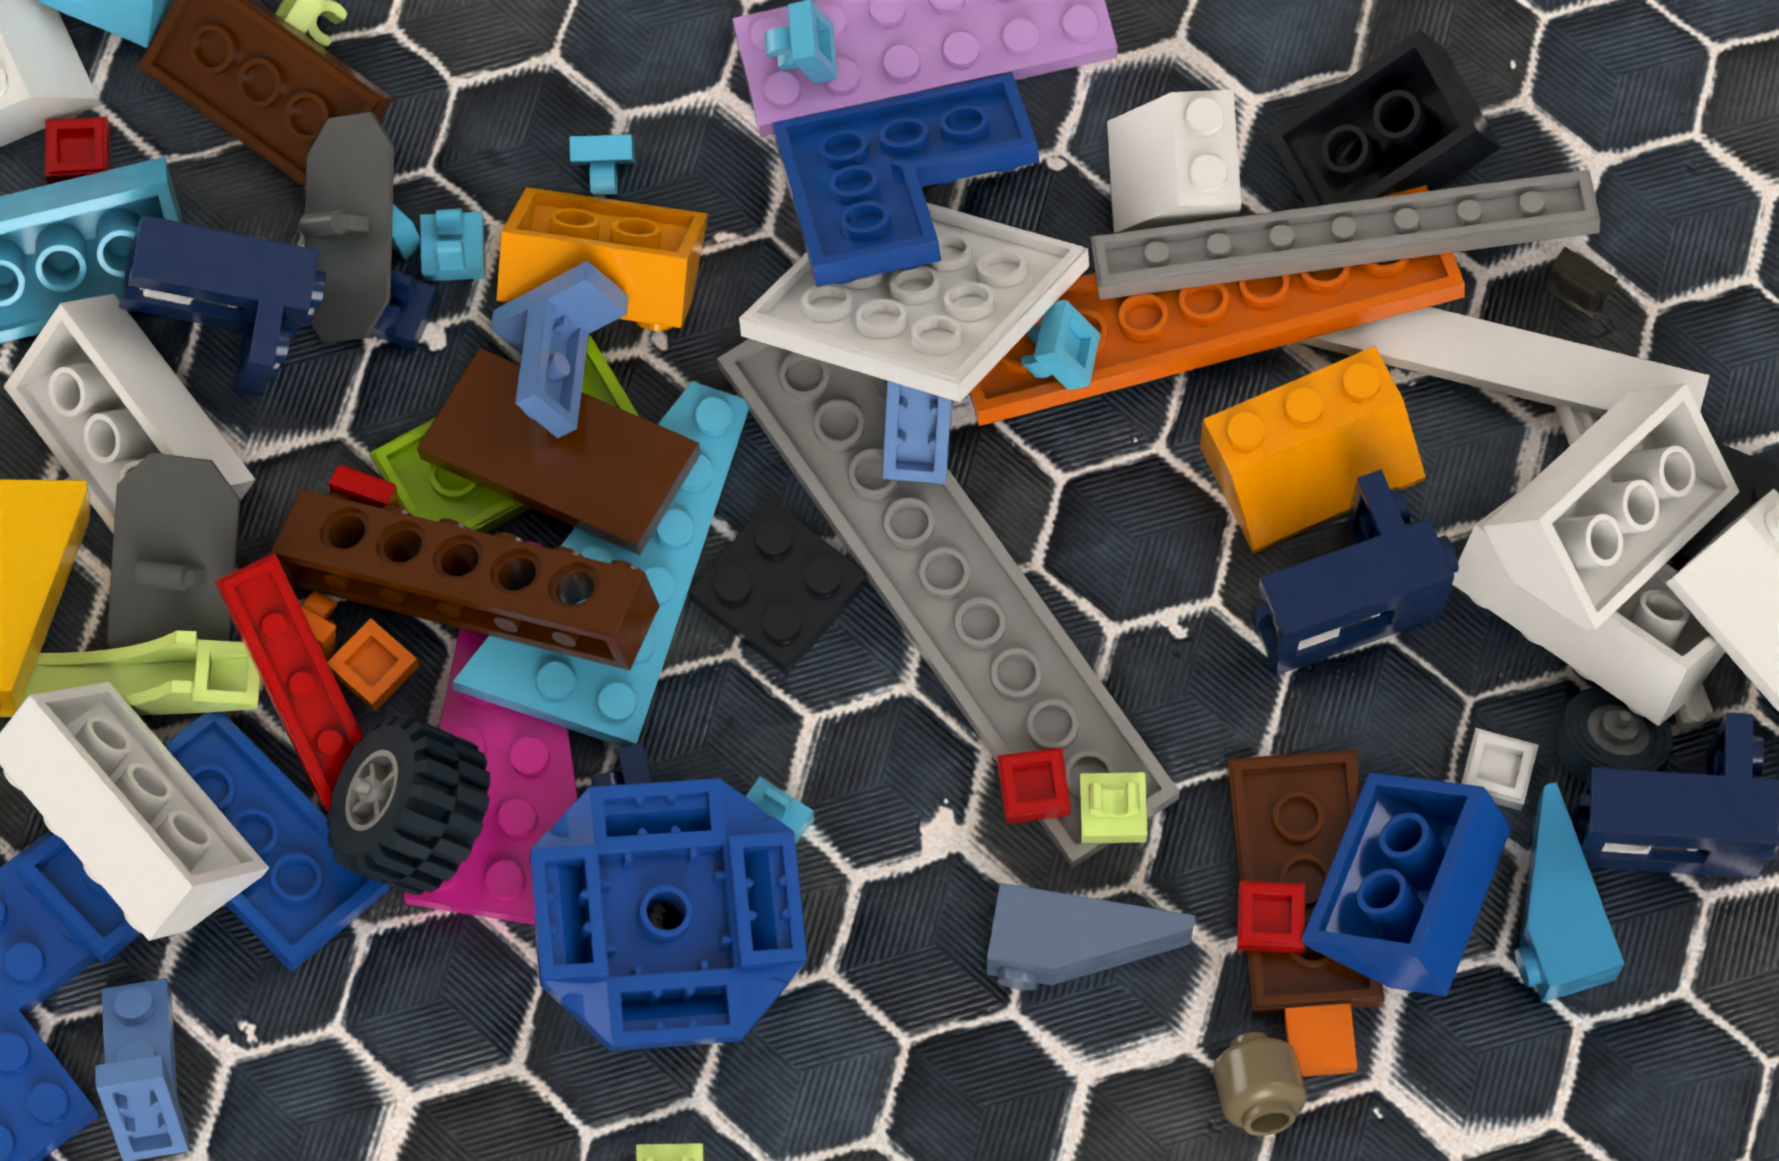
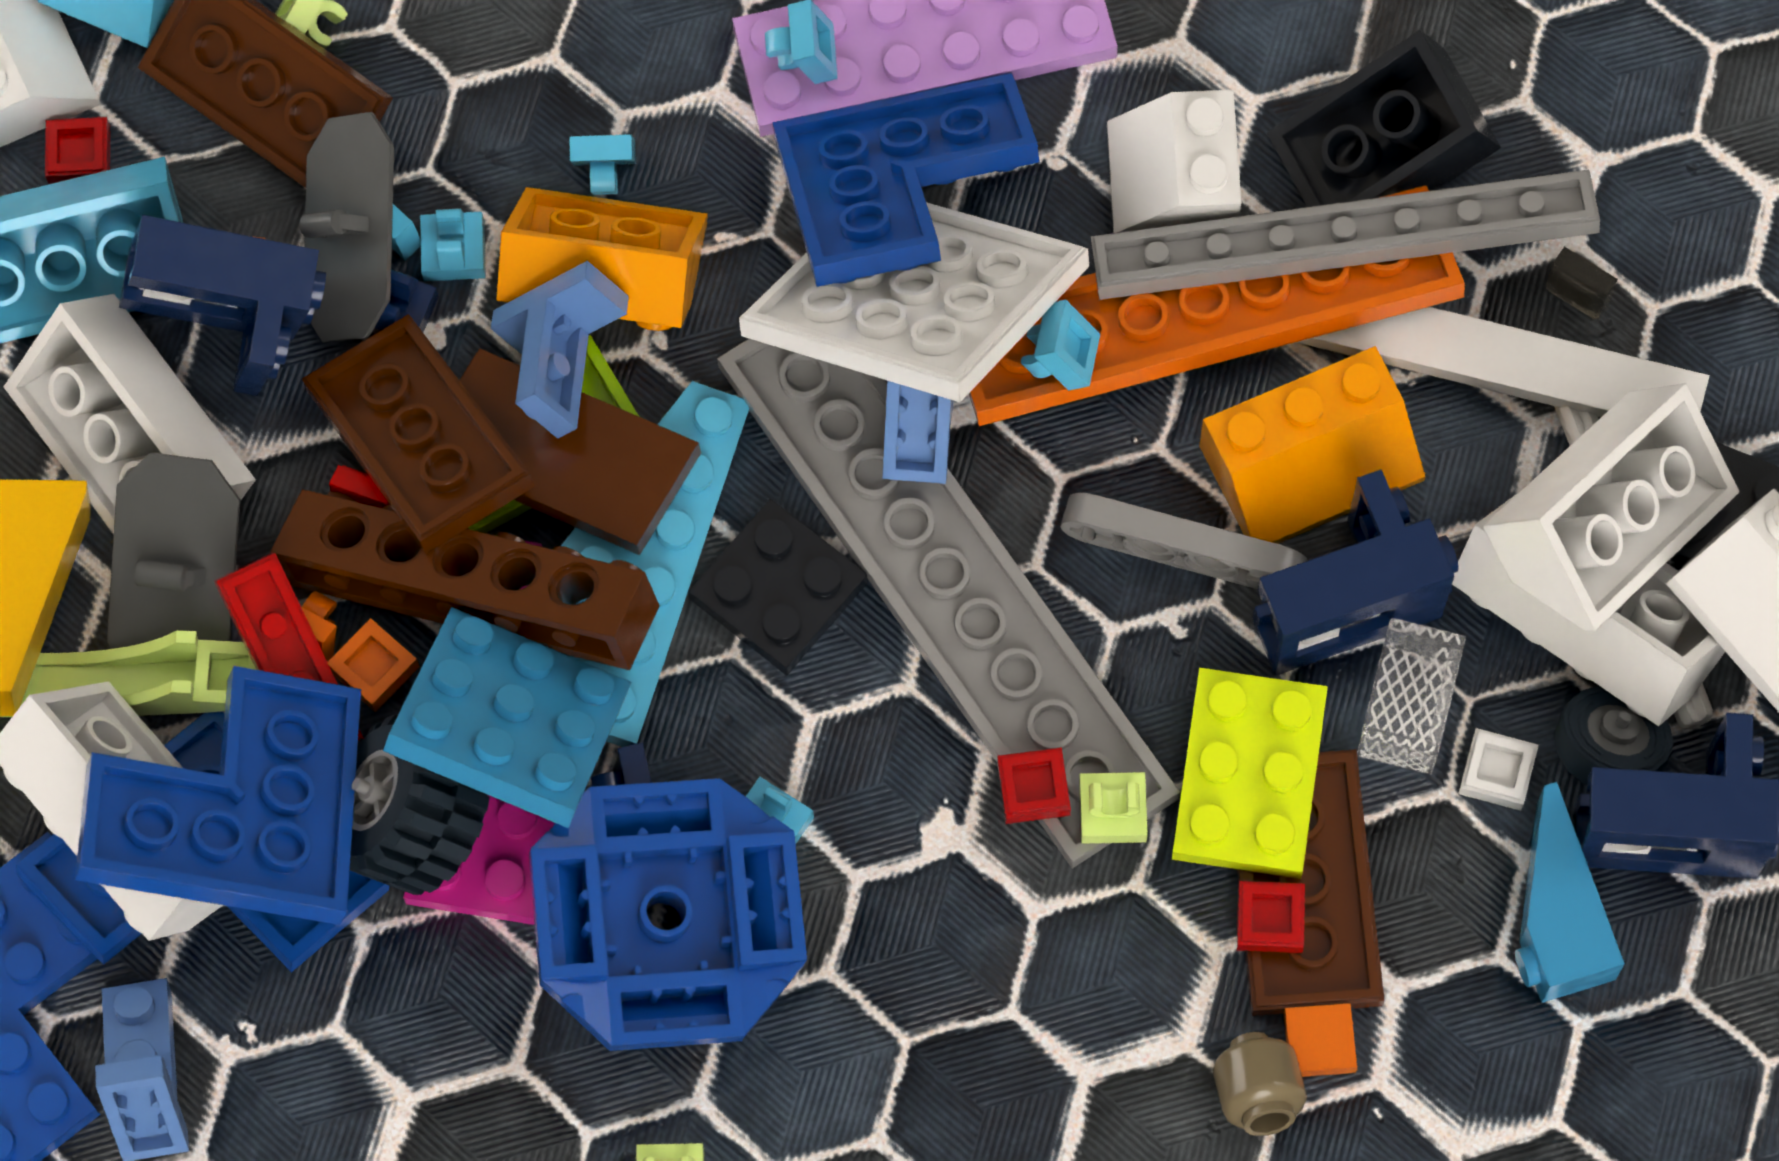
sand blue slope [986,883,1196,990] -> none
blue slope [1302,772,1512,997] -> none
none -> blue plate [75,666,361,925]
none -> reddish brown tile [302,314,535,554]
none -> dark azure plate [383,607,632,828]
none -> light grey beam [1060,493,1308,589]
none -> neon yellow plate [1171,668,1328,879]
none -> clear panel [1357,618,1466,775]

